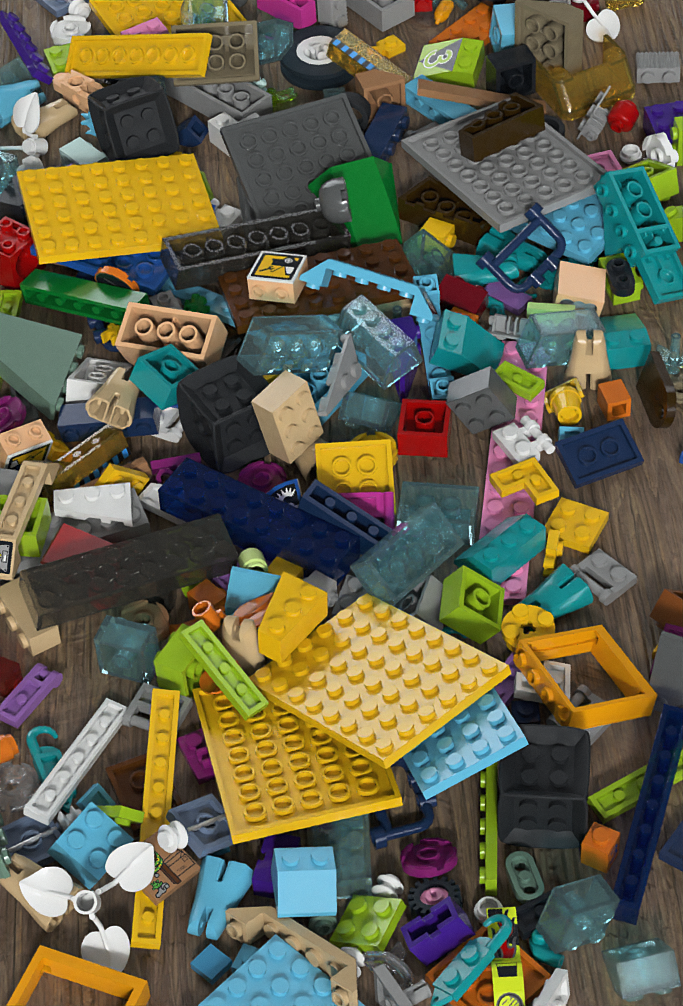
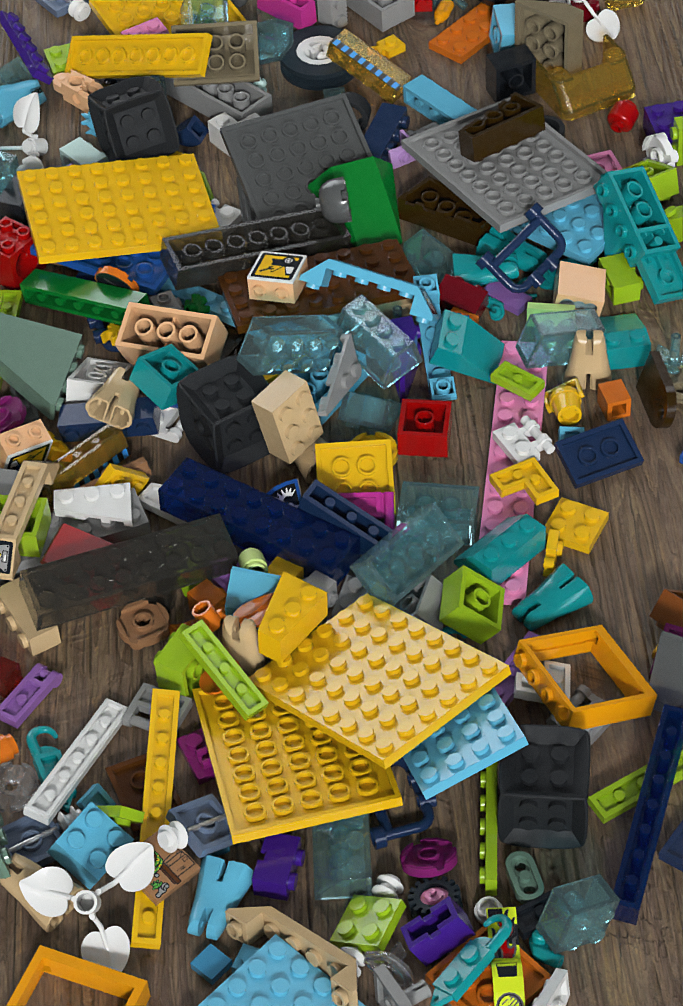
tan piece [11,98,78,140] -> none
white plate [50,15,92,46] -> none
clear light blue brick [93,615,160,684] -> none
magenta plate [150,452,201,484] -> none
magenta tile [237,461,287,503] -> none
clear neon green plate [266,87,298,108] -> none
medium azure slope [271,846,337,918] -> none
sand green plate [308,904,338,936] -> none
medium nougat slope [355,69,406,123] -> none
lime slope [413,38,485,88] -> none
medium nougat tile [417,79,546,115] -> none
yellow brick [419,217,457,256] -> none
dark grey brick [446,366,517,434] -> none
light grey hinge [487,313,542,344] -> none
yellow plate [501,603,555,653] -> none
dark blue plate [511,700,541,725] -> none
light grey plate [570,548,637,606] -> none
light grey hinge [576,85,611,141] -> none
orange brick [581,822,620,874] -> none
clear light blue slope [601,938,681,1002] -> none
black plate [606,258,635,297] -> none
white plate [620,144,642,164] -> none
light grey brick [635,51,681,84] -> none
none -> lavender bracket [388,129,415,170]

